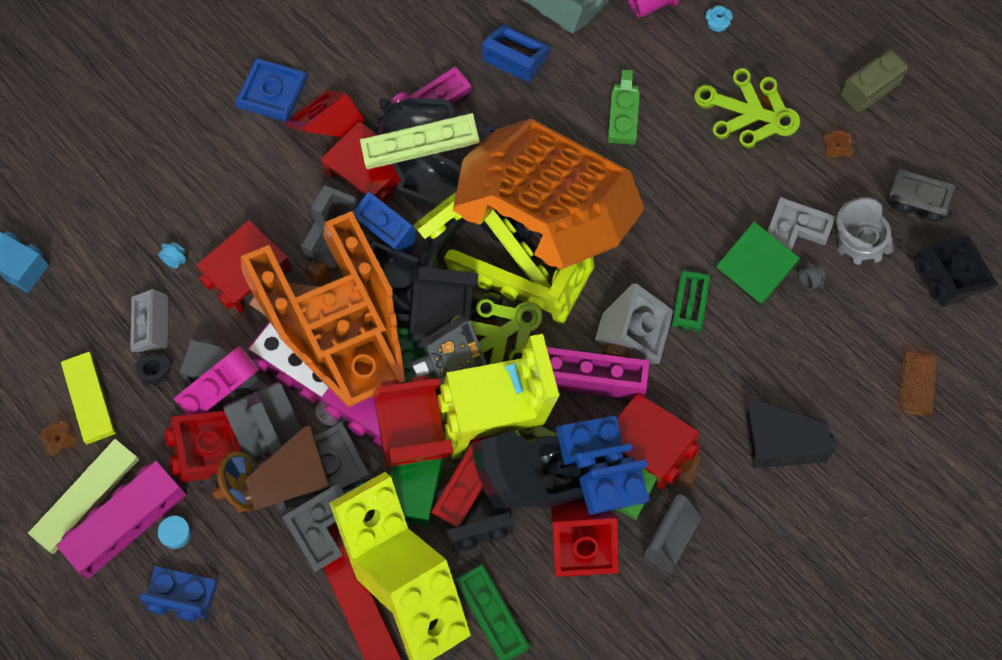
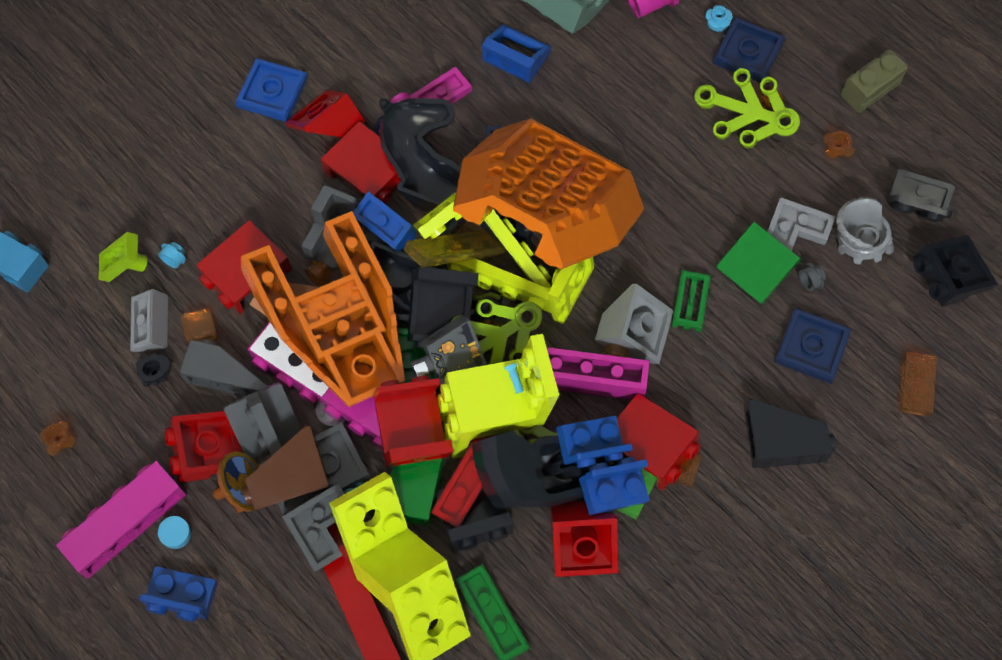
yellowish green tile [28,439,140,555] -> none
neon yellow tile [61,352,116,444] -> none
dark pink plate [173,346,259,415] -> none
yellowish green tile [360,113,480,169] -> none
bright green hinge [608,70,640,145] -> none
dark grey tile [643,494,702,574] -> none
none -> lime tile [98,232,148,282]
none -> clear orange tile [181,308,217,345]
none -> clear yellow tile [403,230,506,267]
none -> dark blue tile [713,17,786,83]
none -> dark blue tile [774,308,852,384]

